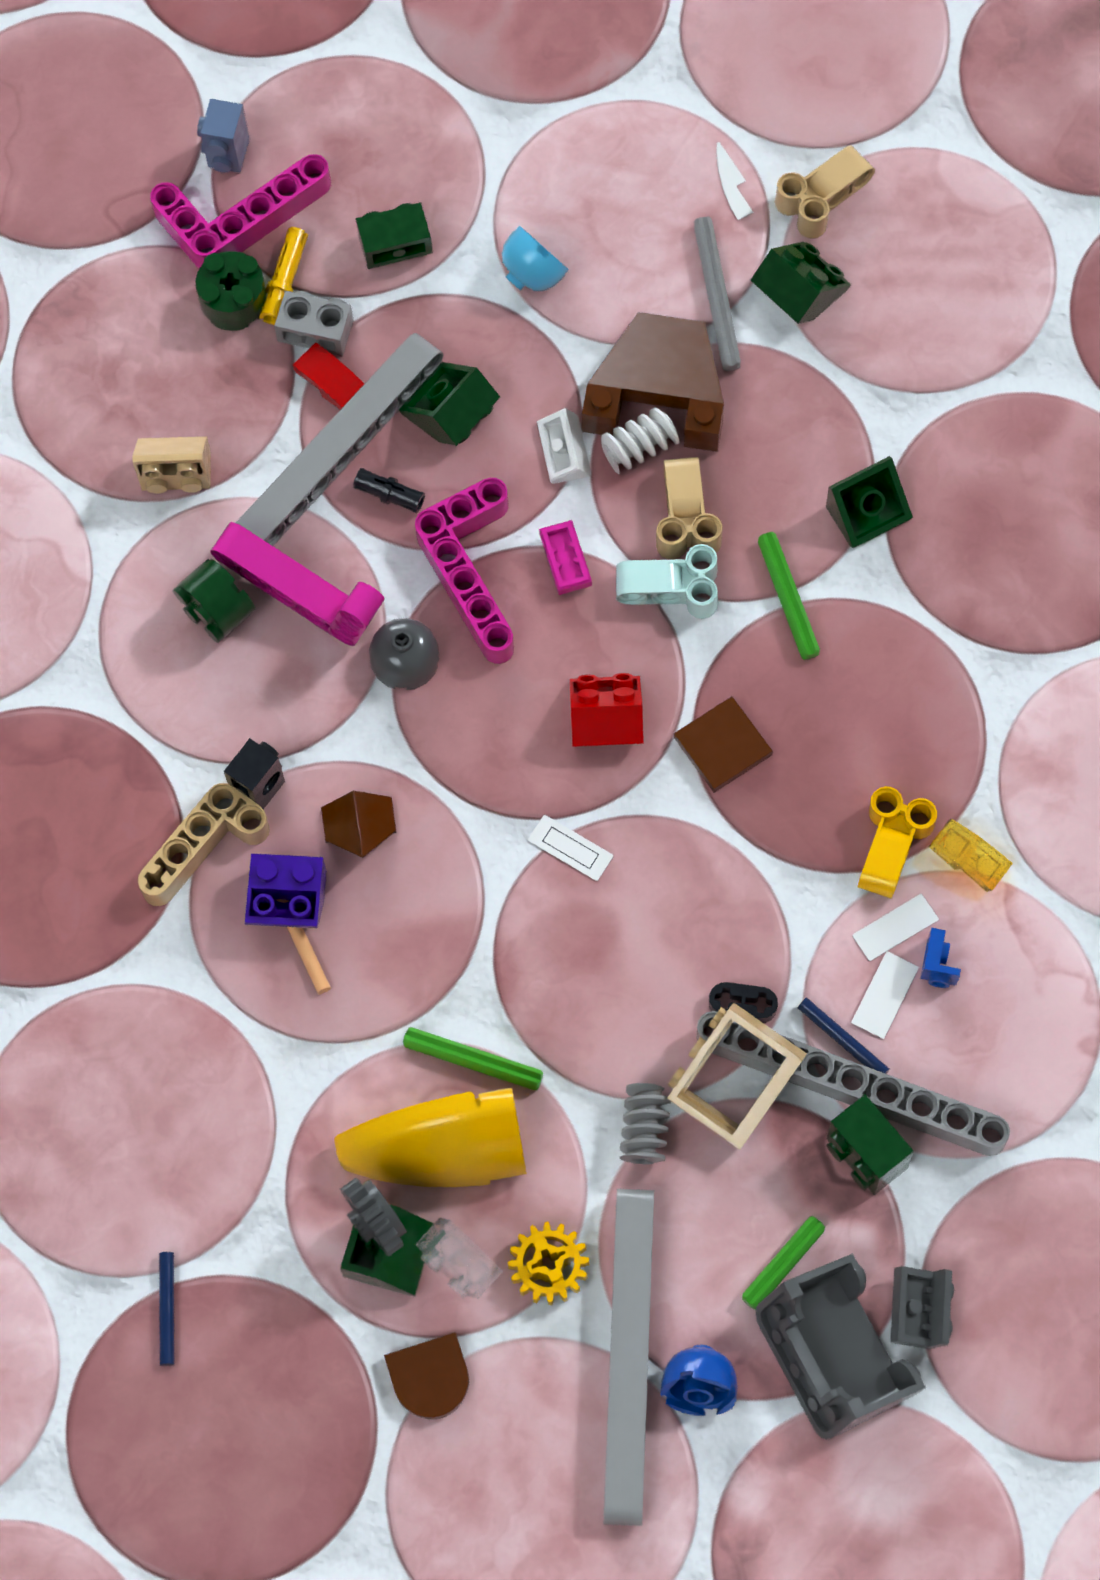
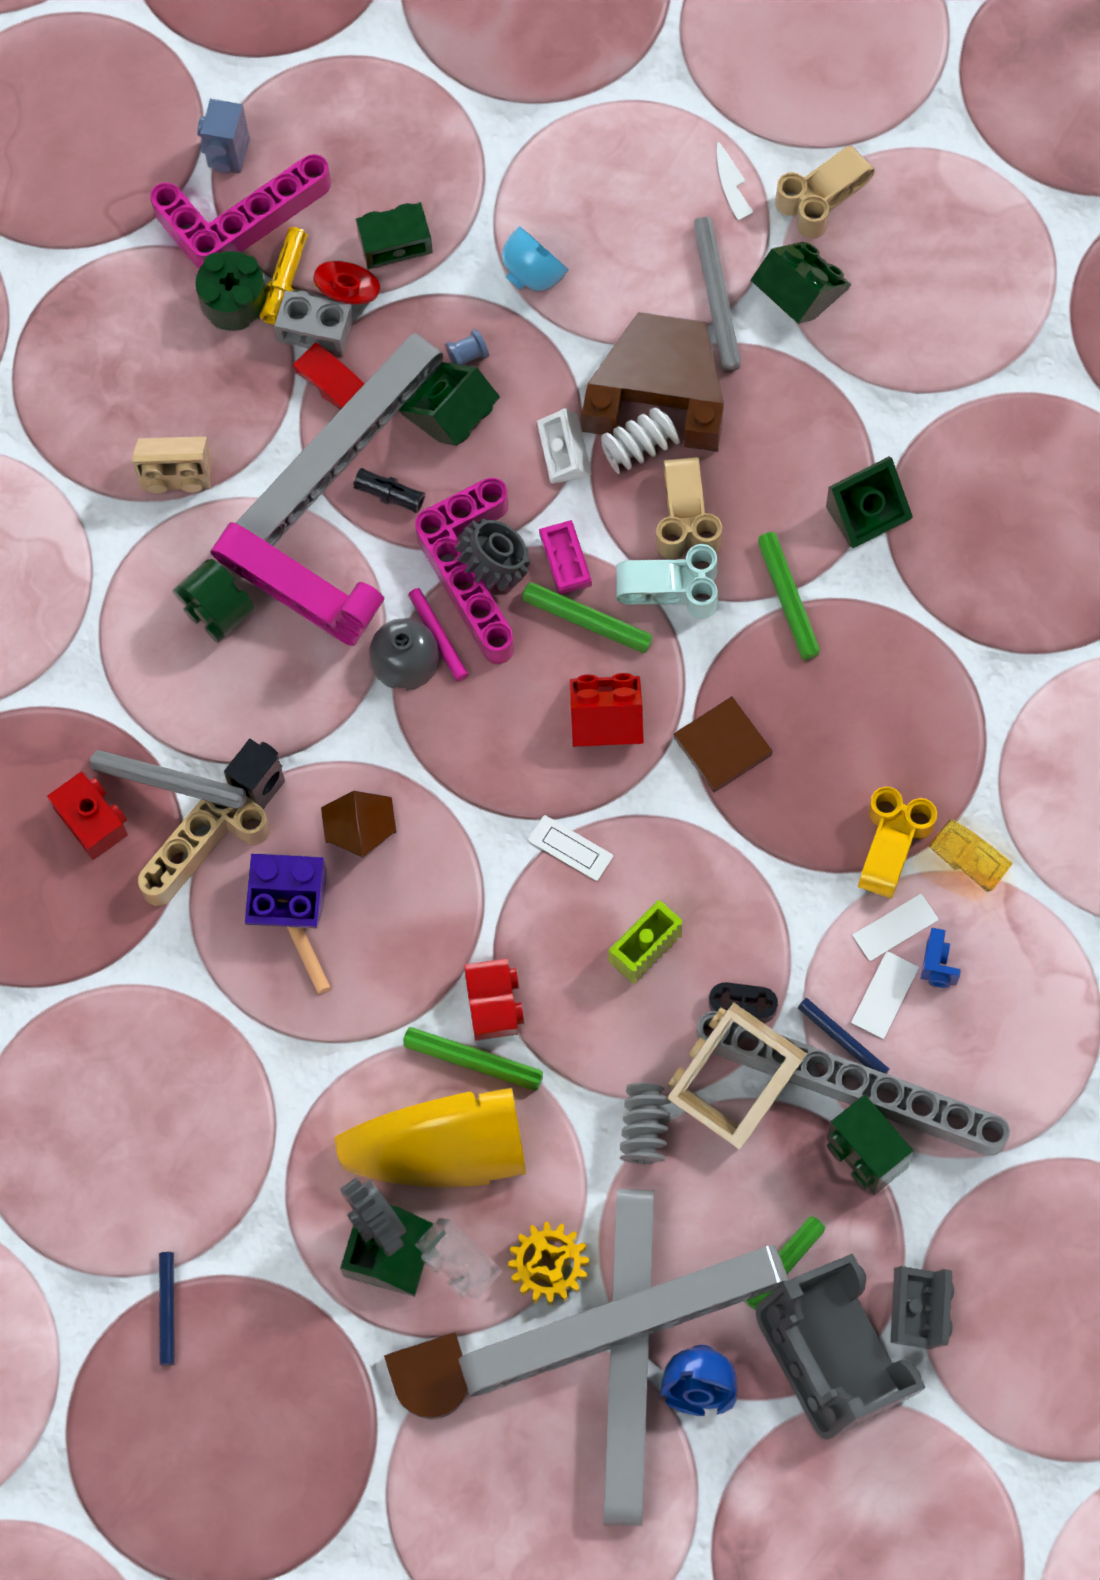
none -> red brick [47,771,128,860]
none -> light grey axle [90,750,247,809]
none -> red dish [313,261,380,304]
none -> dark pink bar [408,588,469,682]
none -> sand blue bush [445,329,489,365]
none -> dark grey gear [455,518,531,591]
none -> light grey beam [458,1245,789,1397]
none -> red brick [464,958,524,1041]
none -> bright green axle [522,582,652,653]
none -> lime brick [608,900,682,983]

